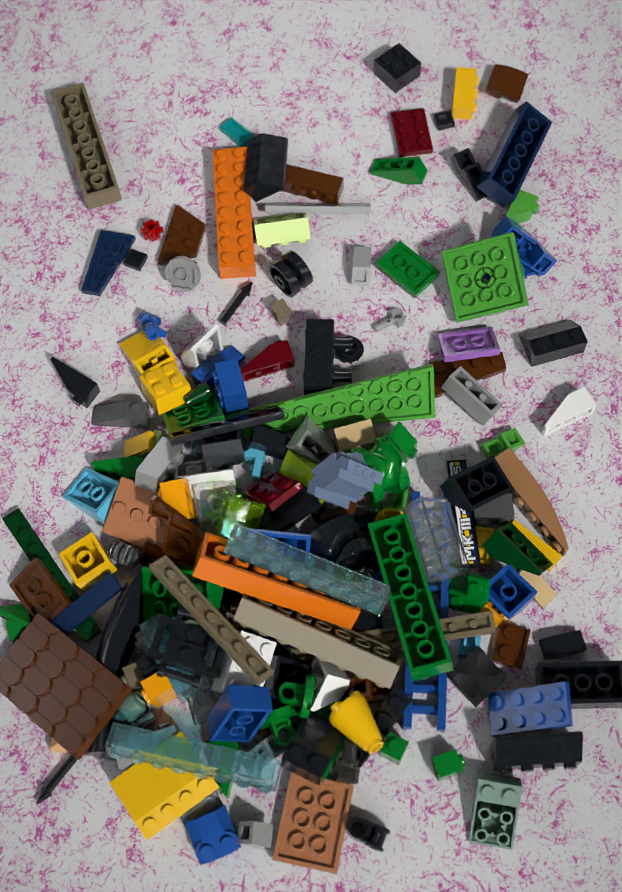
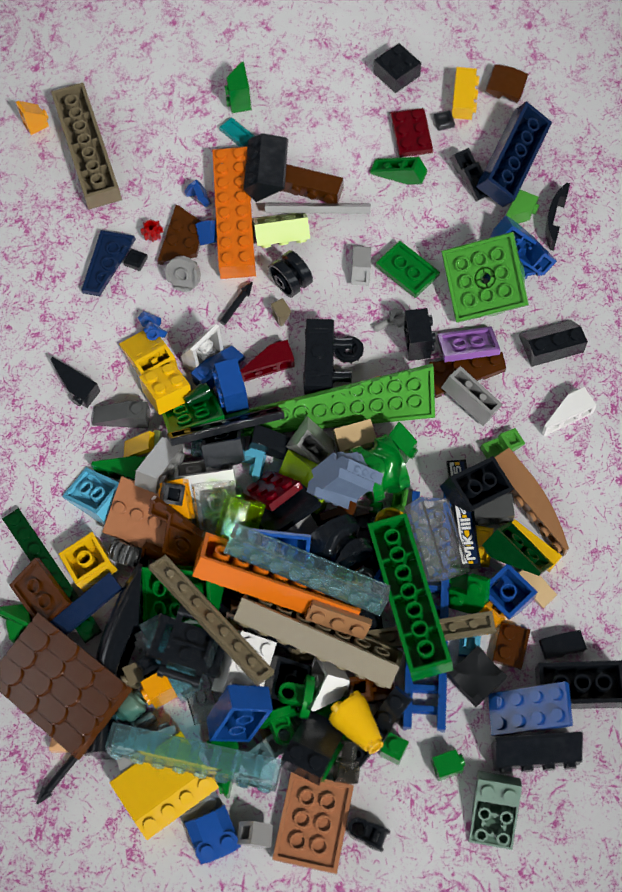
none -> light orange slope [16,101,49,135]
none -> black slope [160,482,185,506]
none -> blue tile [184,180,211,207]
none -> blue tile [195,220,217,246]
none -> green slope [224,61,252,113]
none -> medium nougat plate [305,599,372,640]
none -> black brick [404,308,436,361]
none -> black slope [545,183,570,251]

